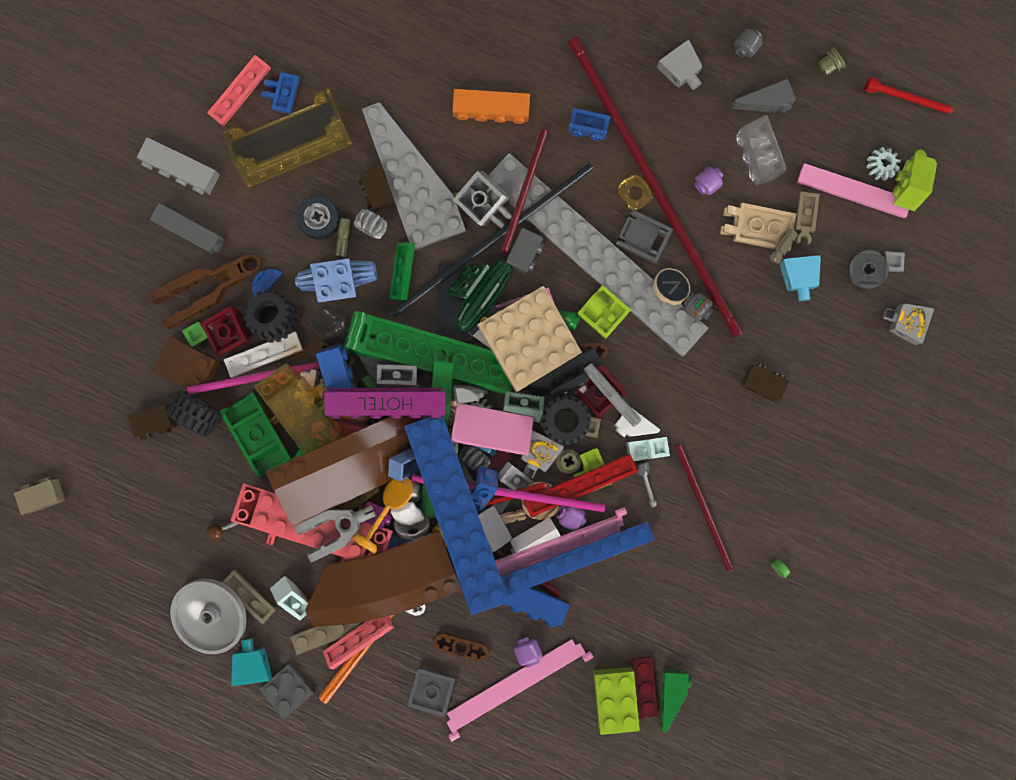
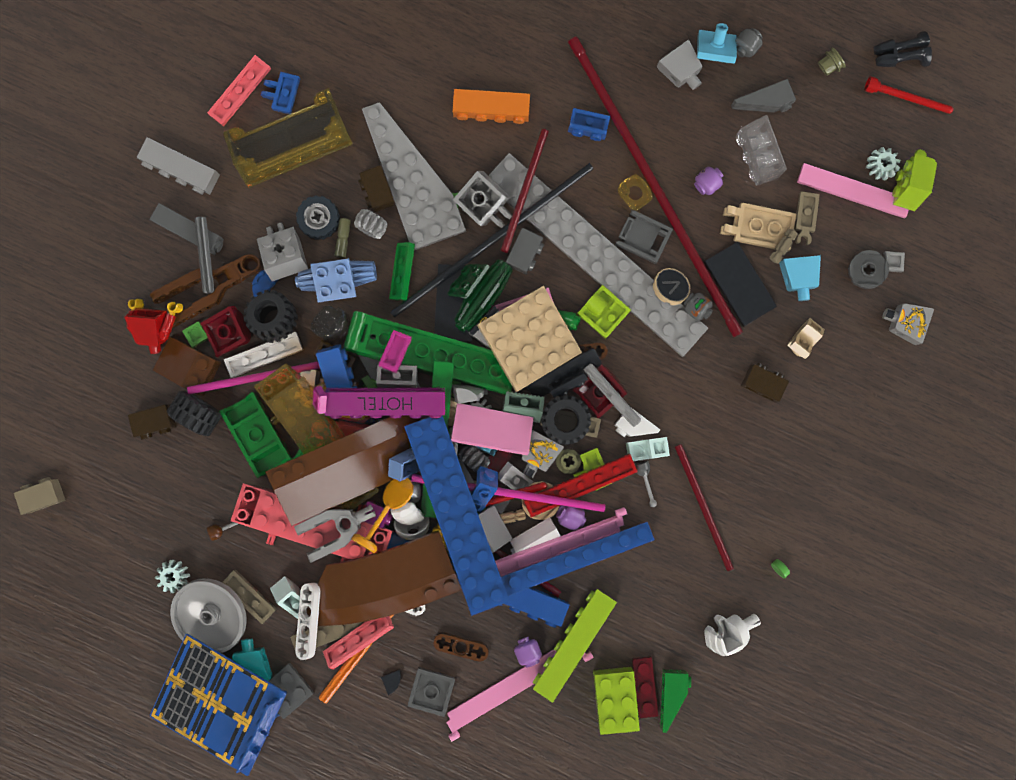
none -> red torso [124,299,183,354]
none -> door [150,634,287,776]
none -> light aqua gear [155,560,190,593]
none -> dark grey axle [195,216,214,293]
none -> light grey hinge [257,222,308,281]
none -> white beam [295,583,320,660]
none -> dark pink tile [313,386,327,414]
none -> dark pink tile [378,330,412,373]
none -> black tile [381,669,401,696]
none -> lime brick [532,589,617,703]
none -> medium azure tile [697,23,737,64]
none -> black tile [704,242,777,327]
none -> white piece [704,614,761,656]
none -> tan brick [787,318,825,359]
none -> black piece [873,31,932,67]

